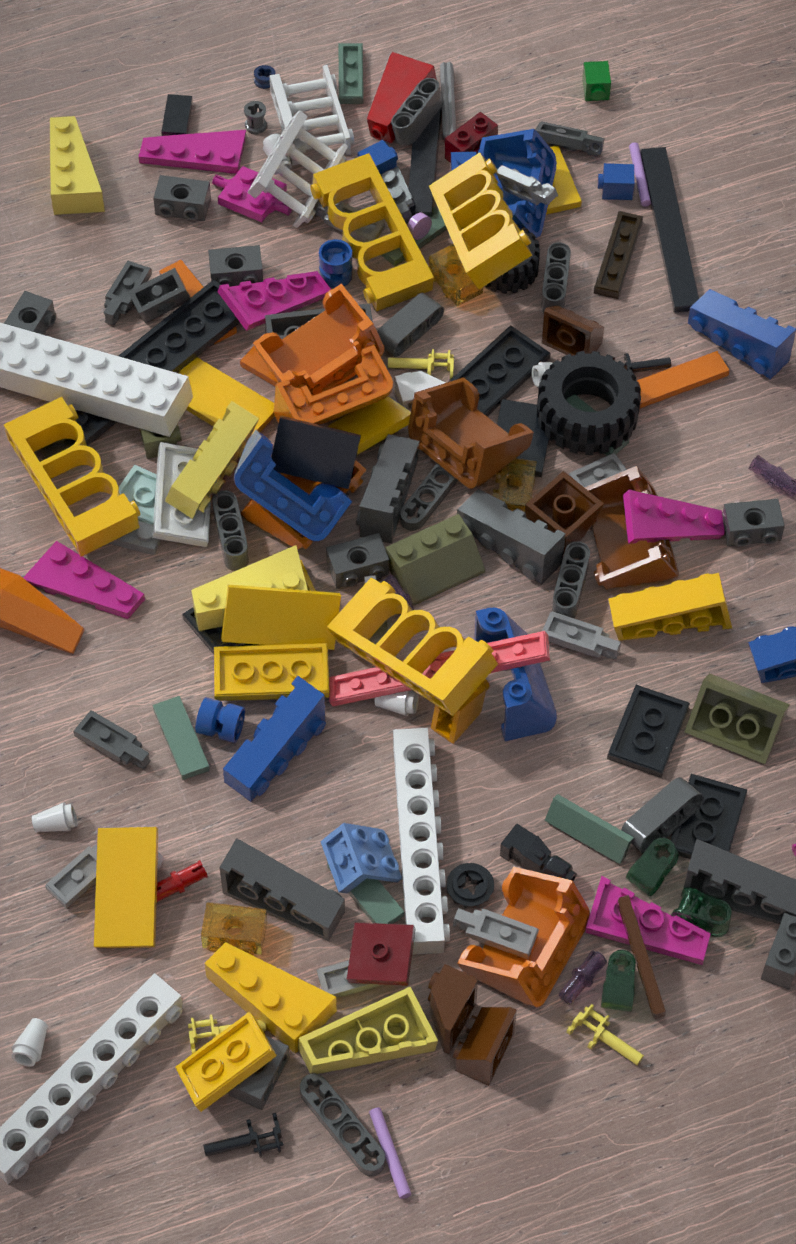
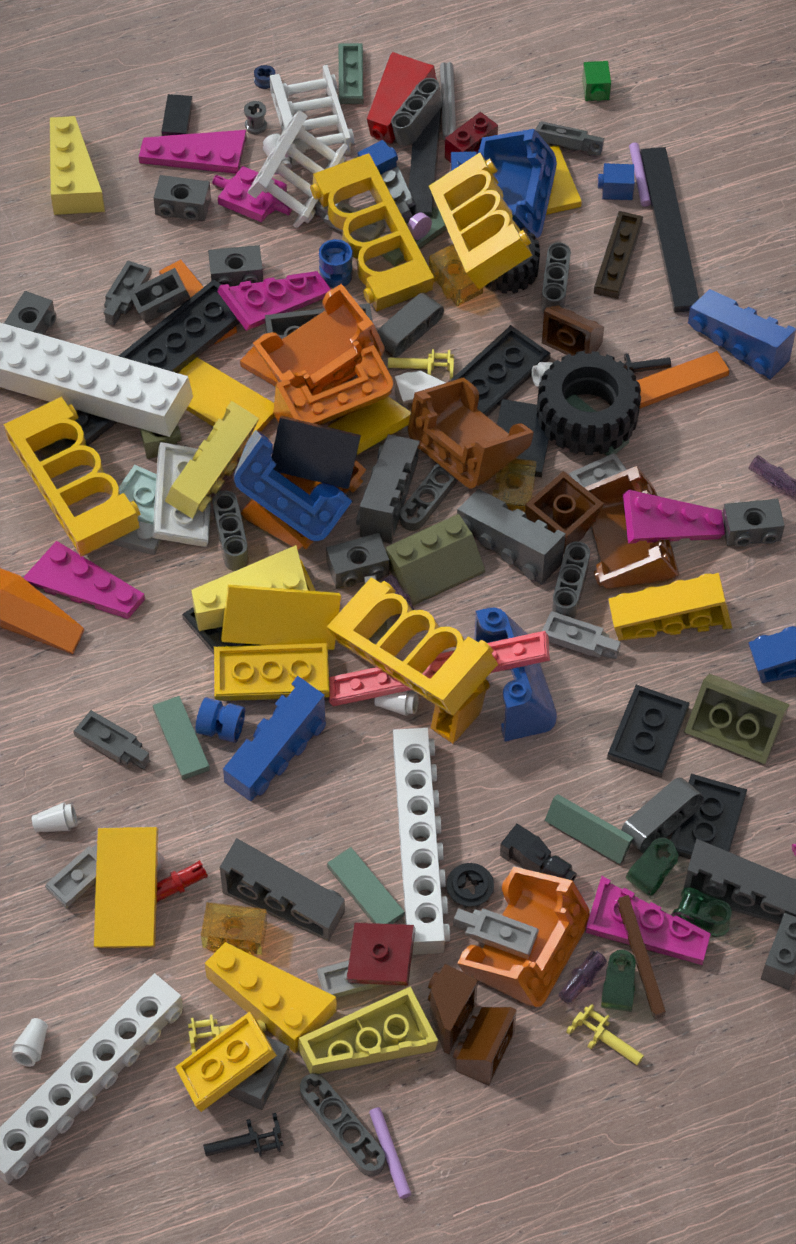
medium blue bracket [320,823,402,894] -> none
light grey hinge [496,165,558,205] -> none

